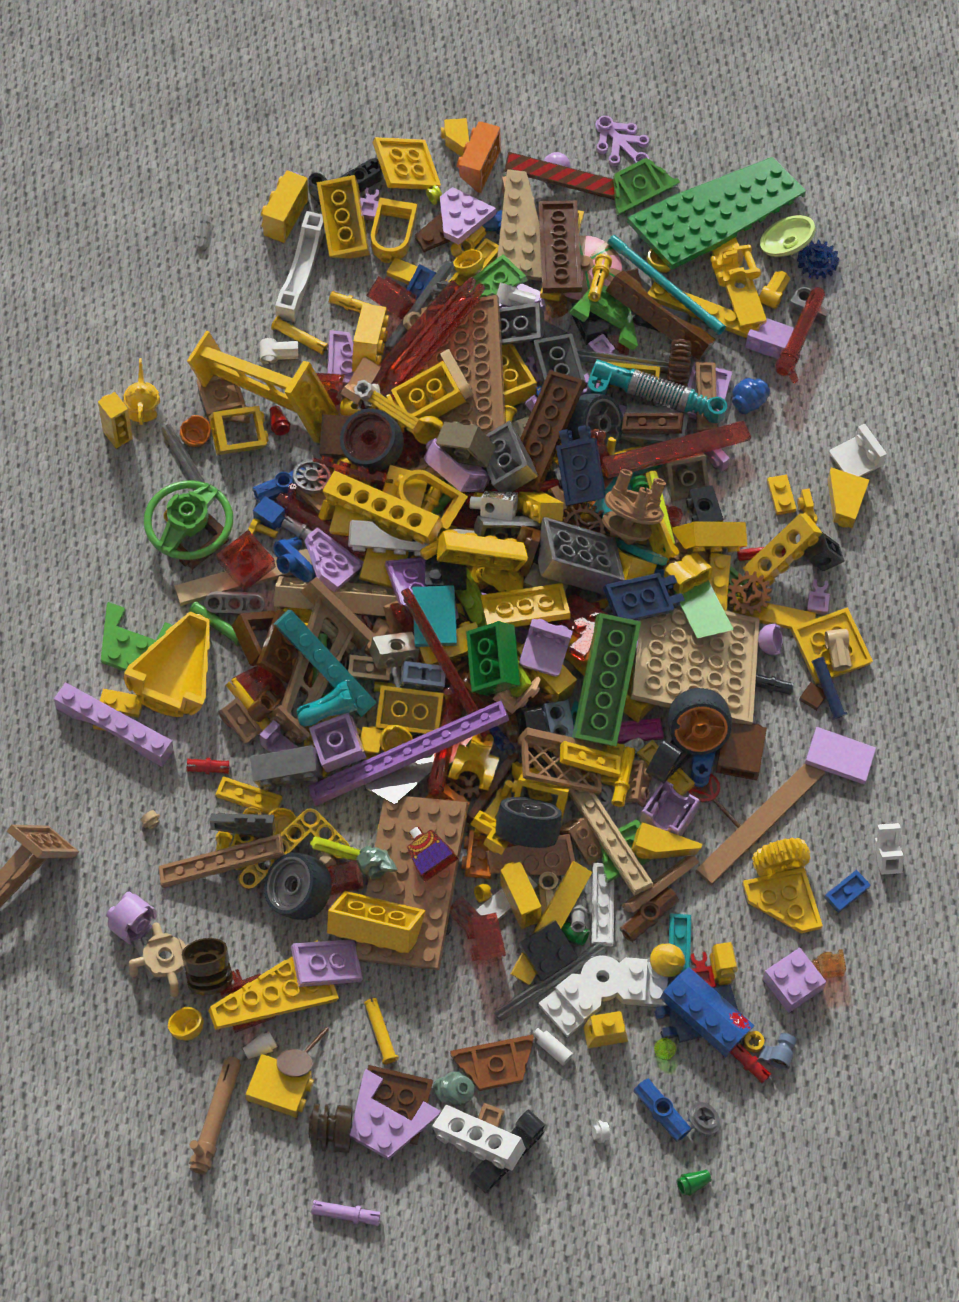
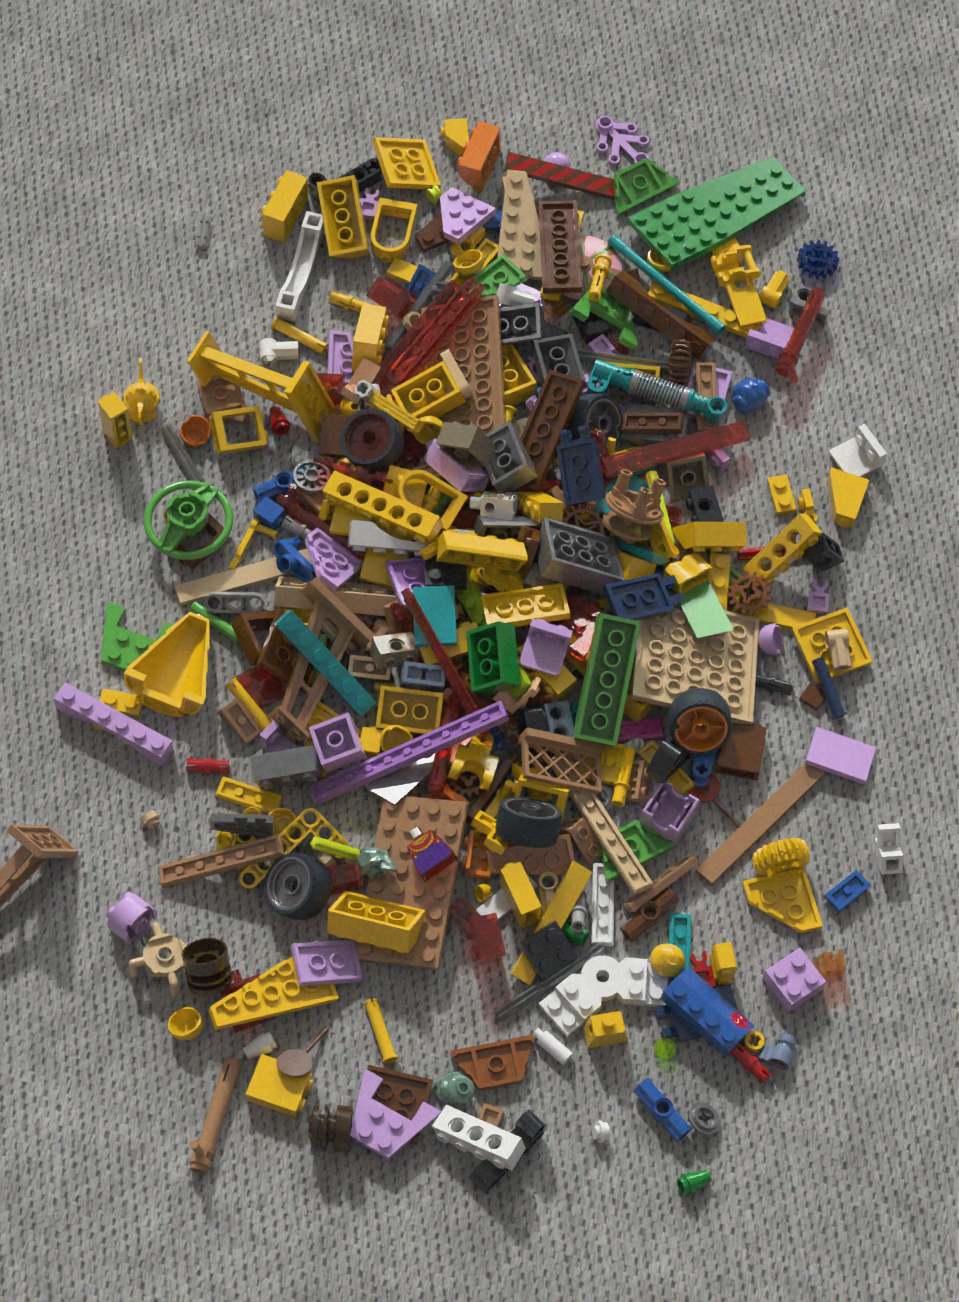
clear red brick [216,529,276,592] -> none
reddish brown piece [248,684,283,722] -> none
teal piece [296,681,357,726] -> none
lavender pin [311,1200,381,1226] -> none
yellow plate [560,741,620,778] -> none
green bush [629,476,649,493] -> none
yellow slope [631,822,702,859] -> none
yellowish green dish [760,215,816,257] -> none

